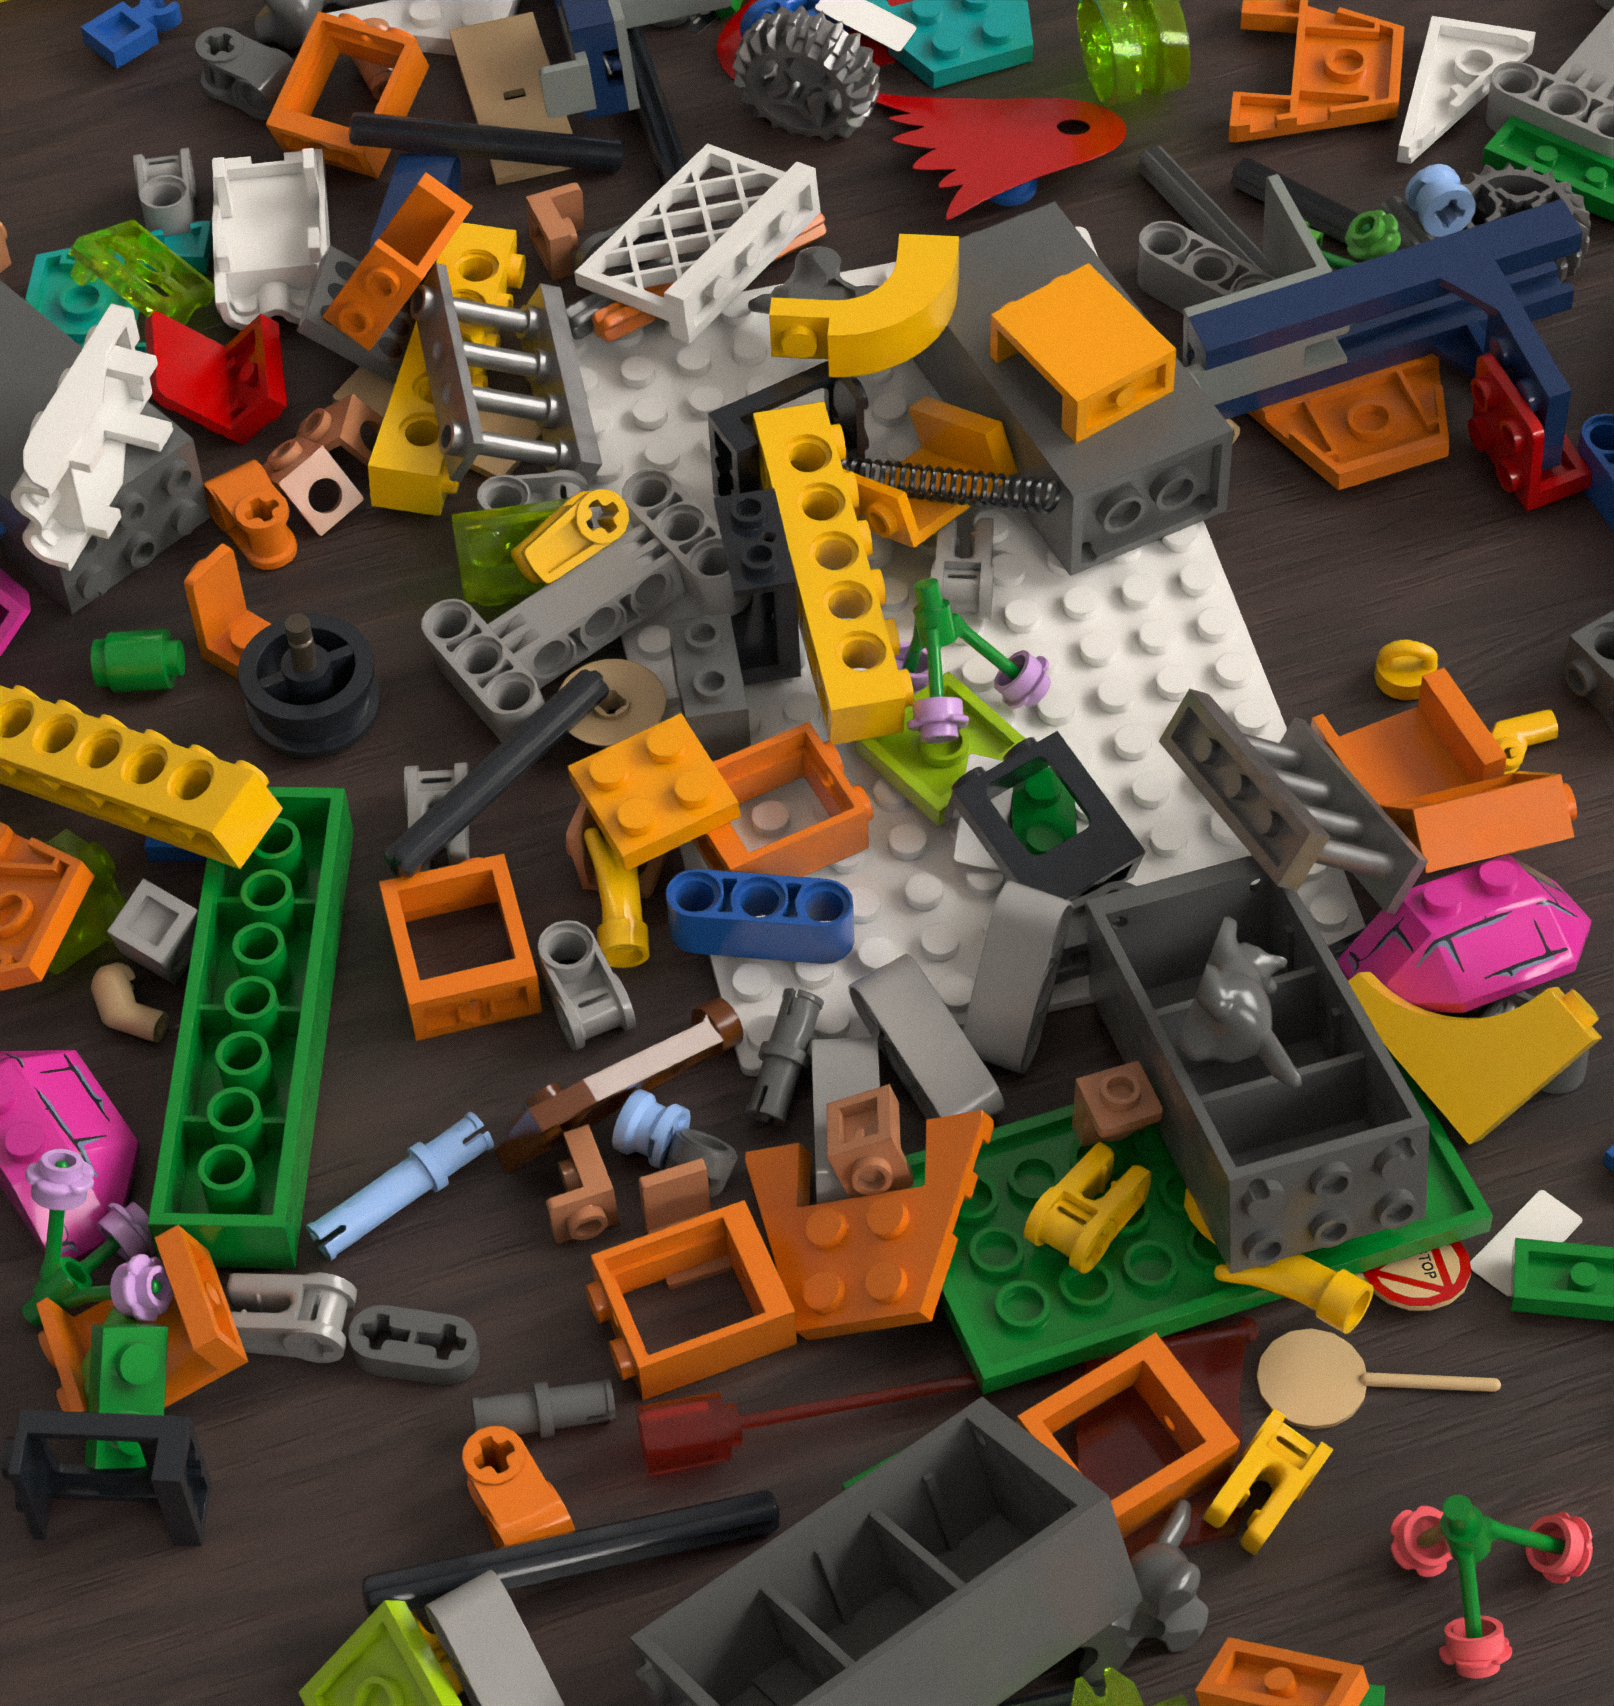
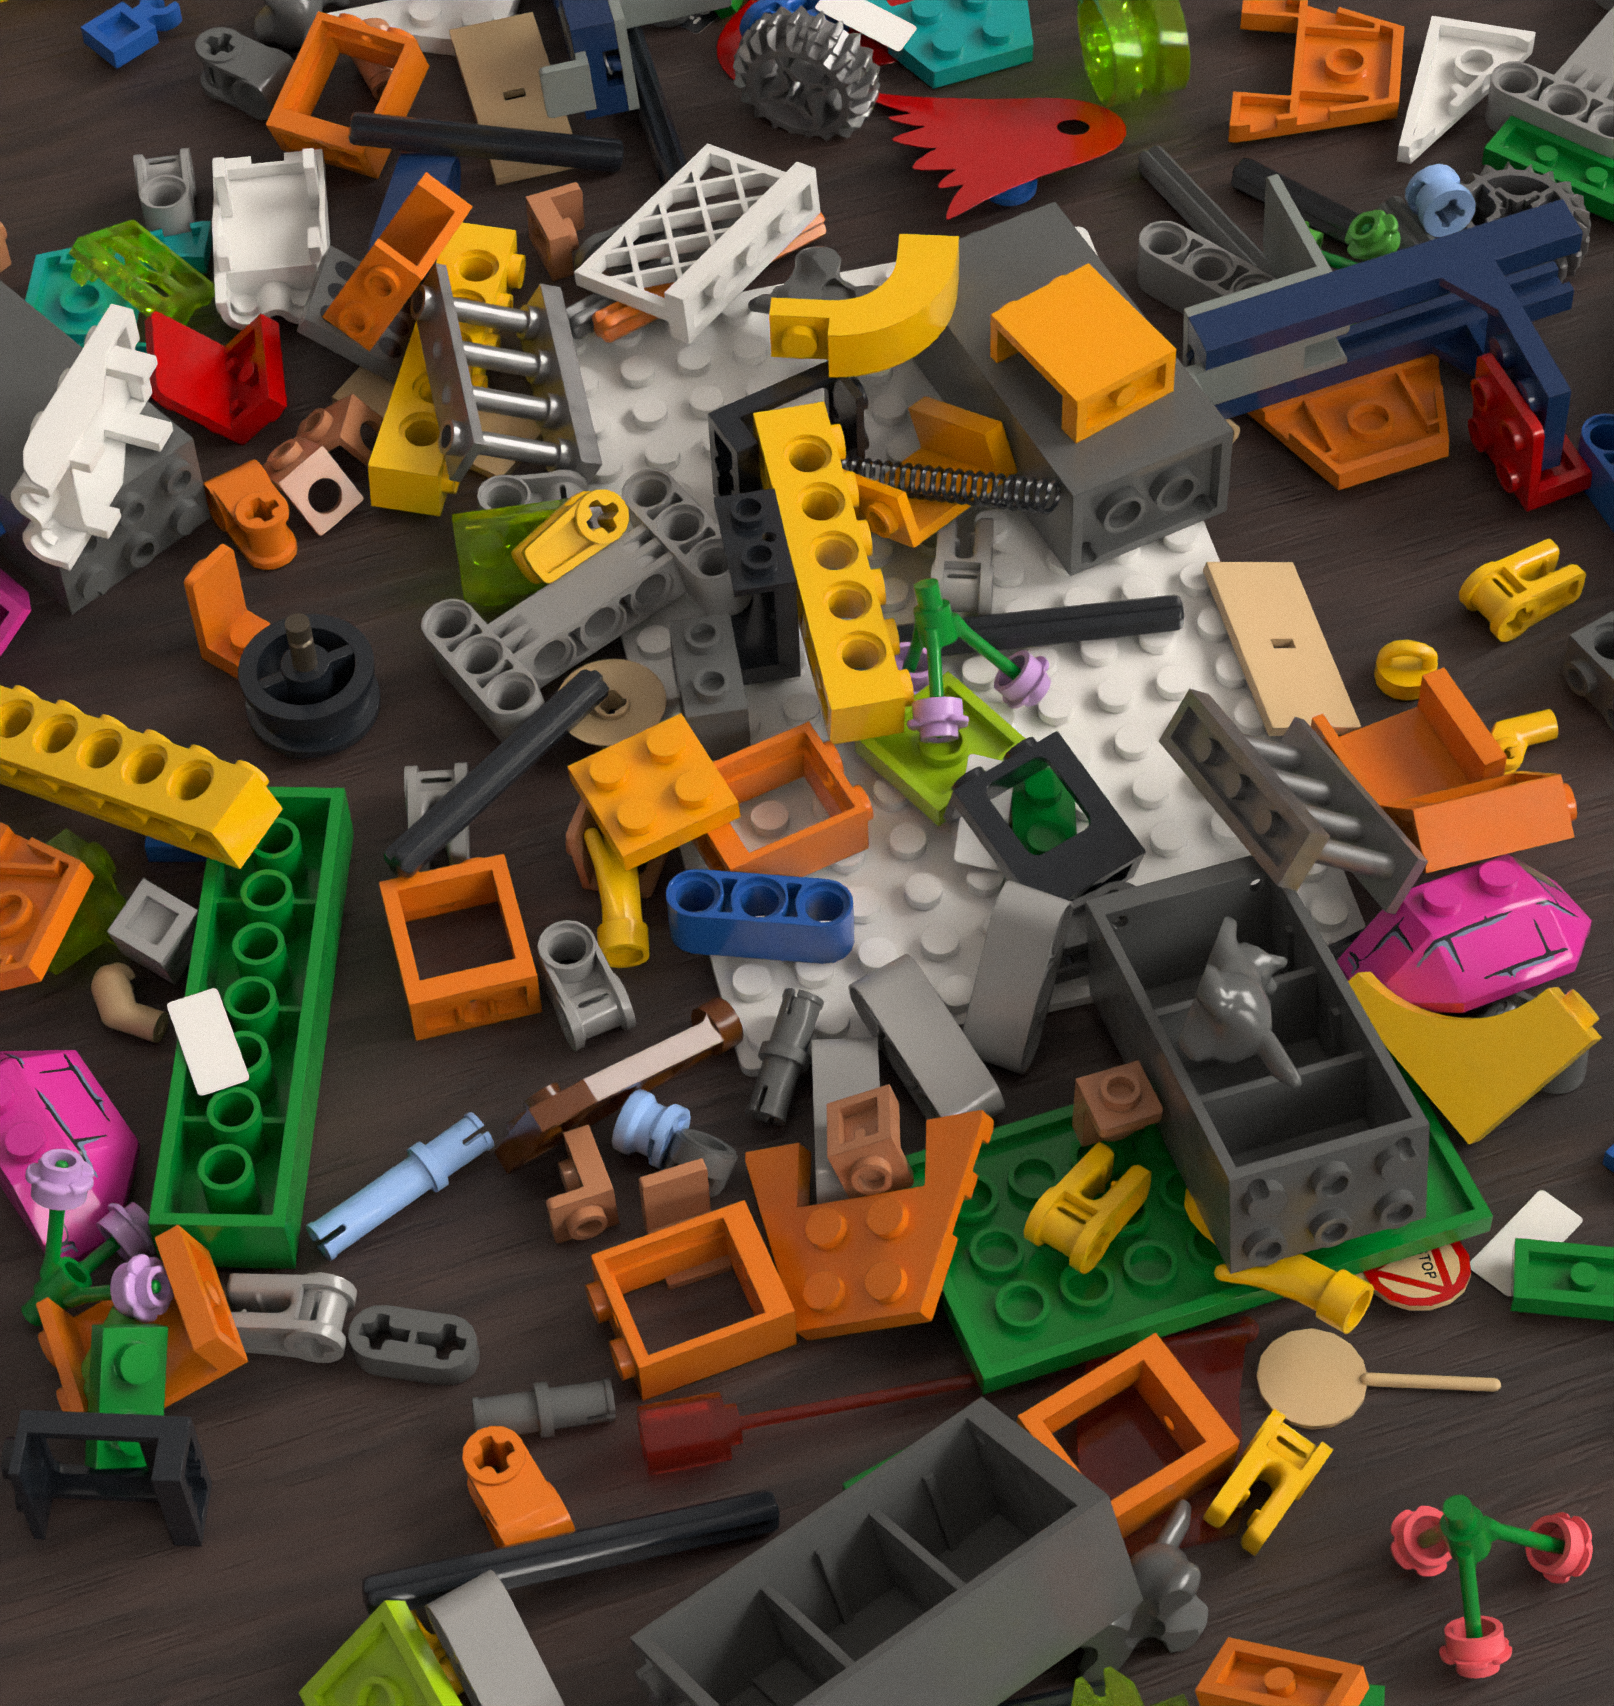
green brick [91,628,185,693] -> none
none -> white sticker [167,988,249,1096]
none -> black axle [896,594,1184,657]
none -> tan piece [1203,562,1361,736]
none -> yellow piece [1459,538,1586,642]

